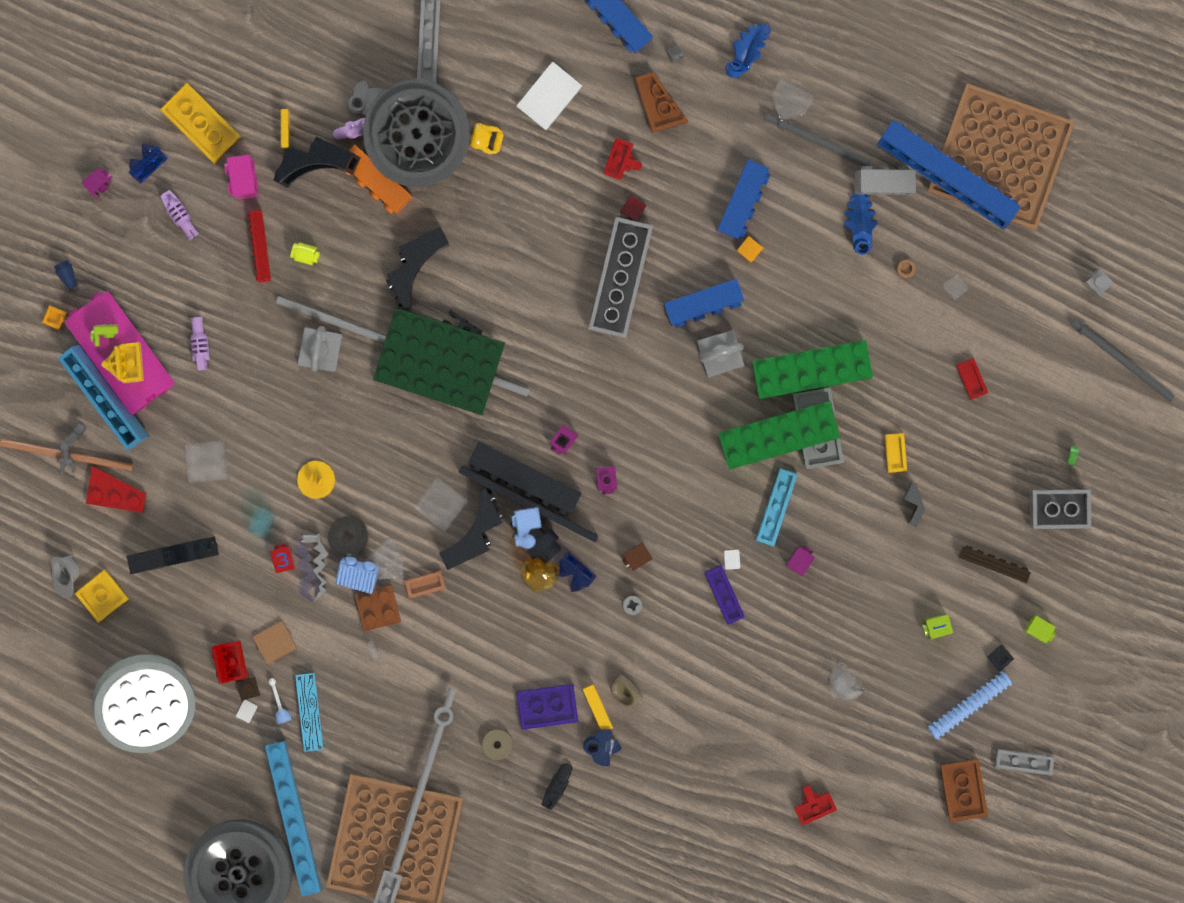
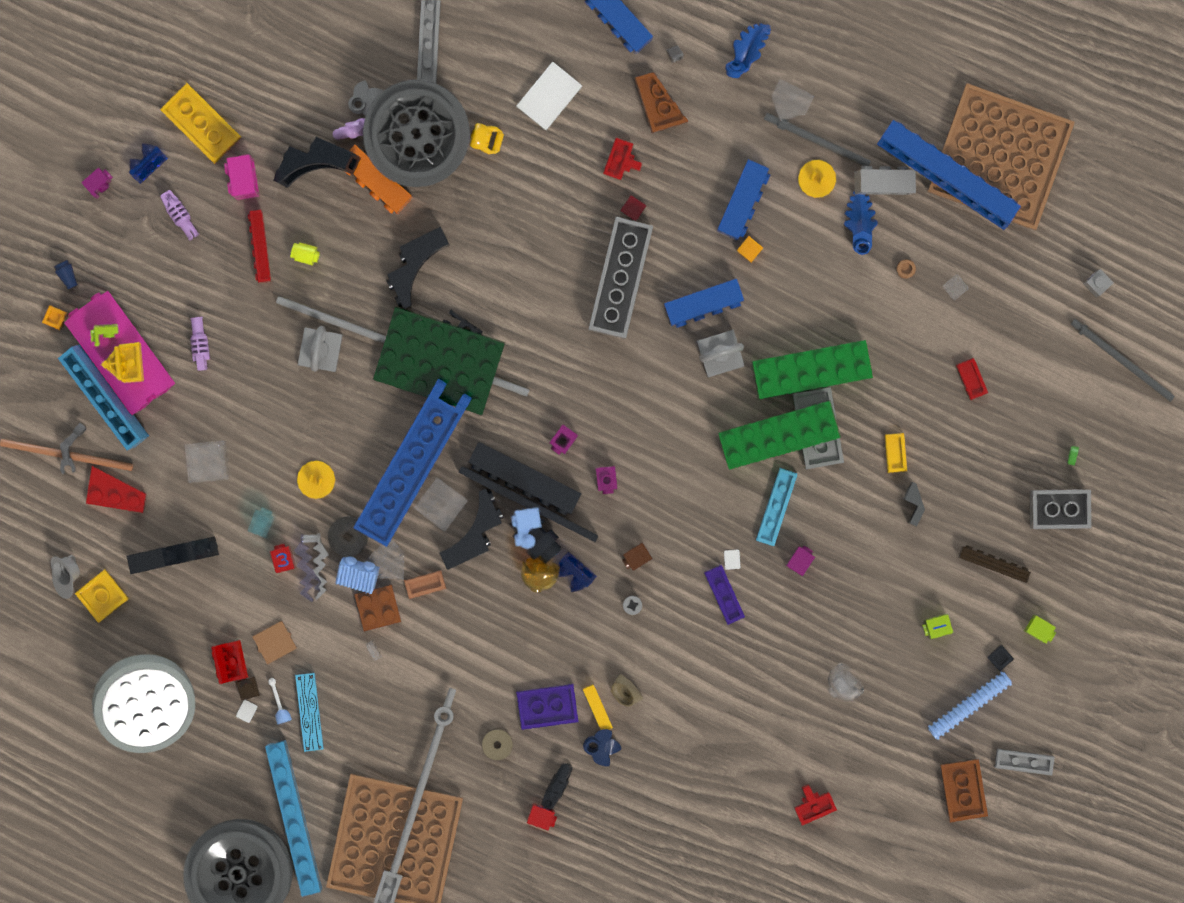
yellow tile [280,109,290,150] -> none
none -> blue hinge [353,379,472,547]
none -> red brick [527,803,557,831]
none -> yellow piece [798,160,836,198]

